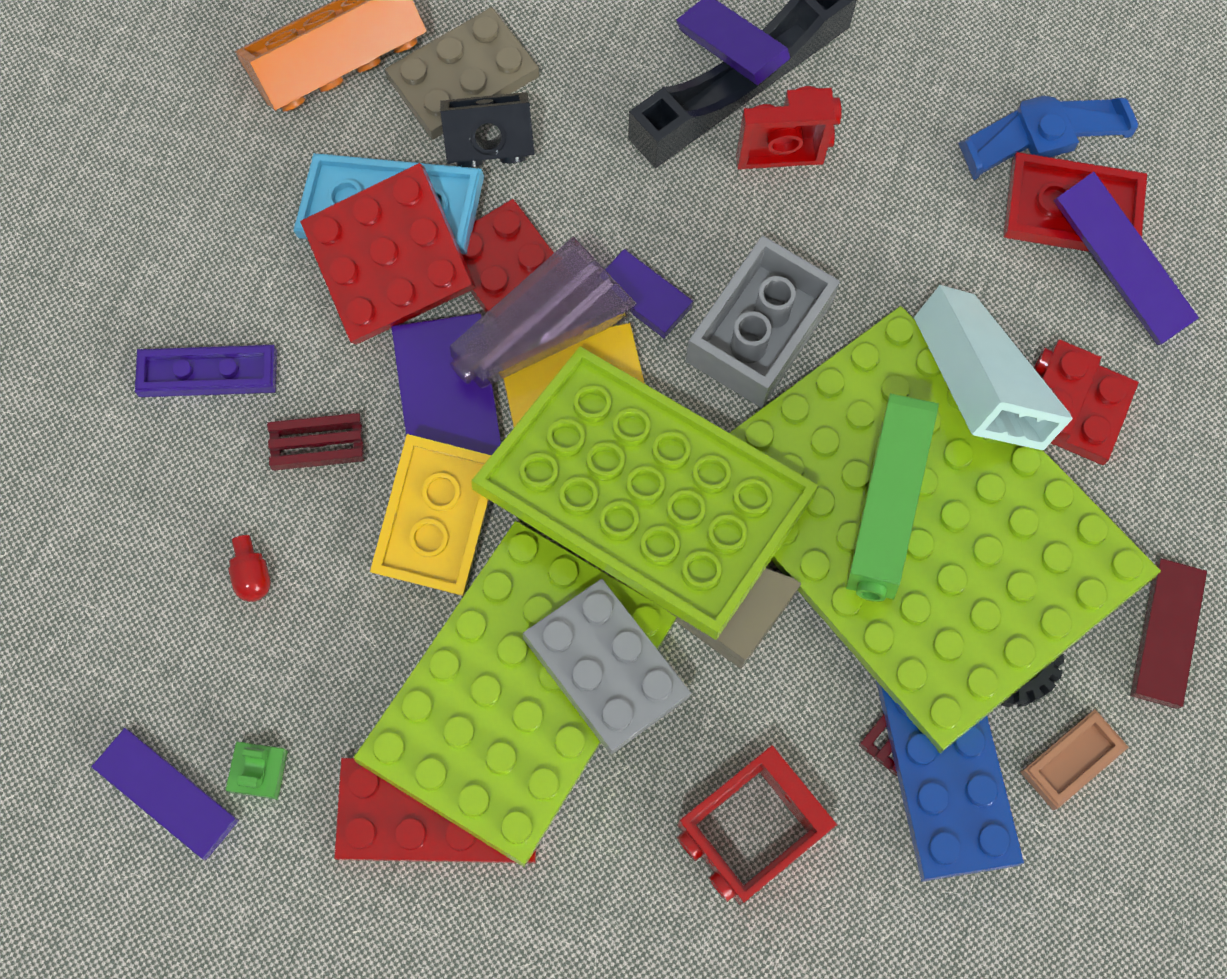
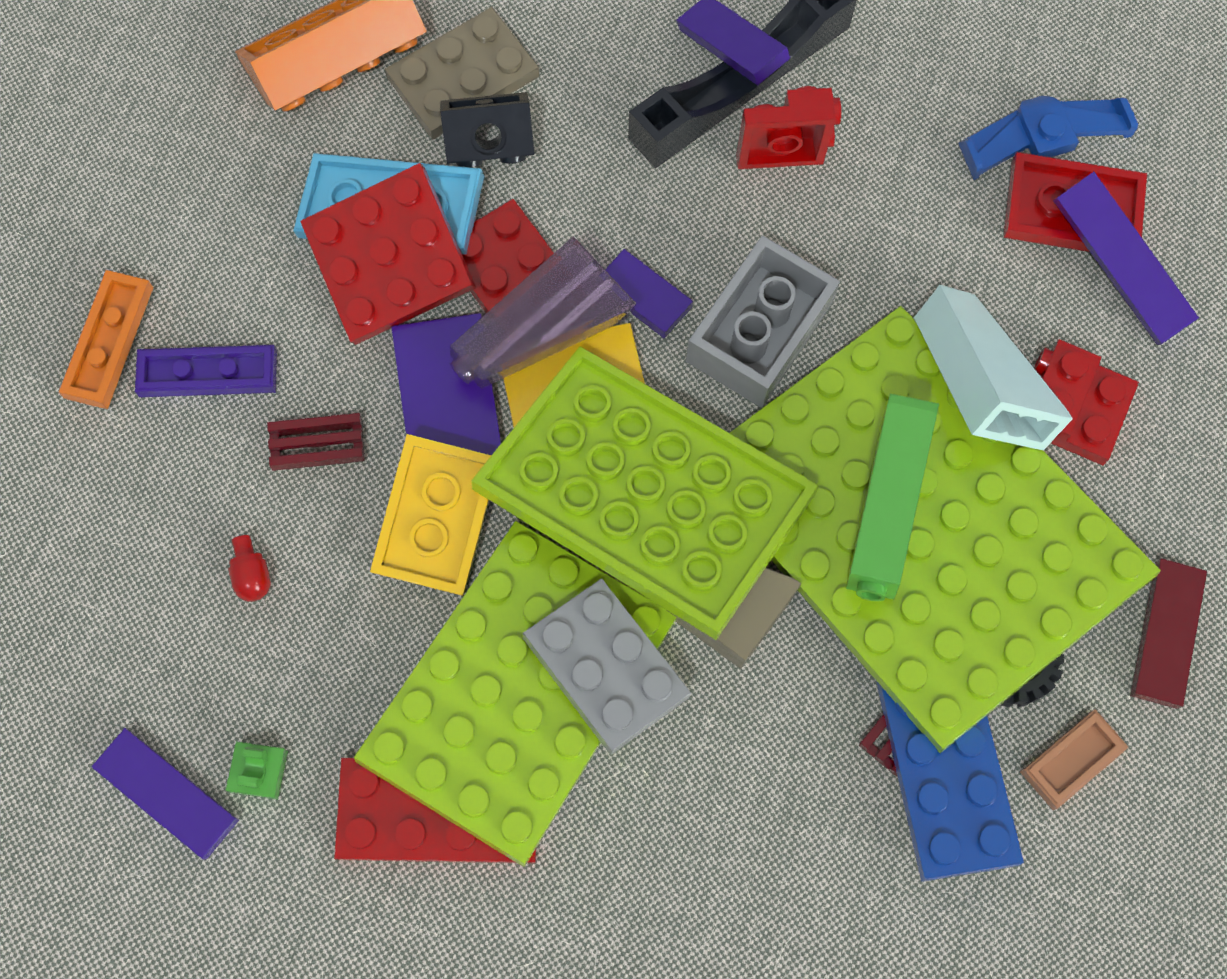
red window [676,745,837,905] -> none
none -> orange plate [59,270,153,409]

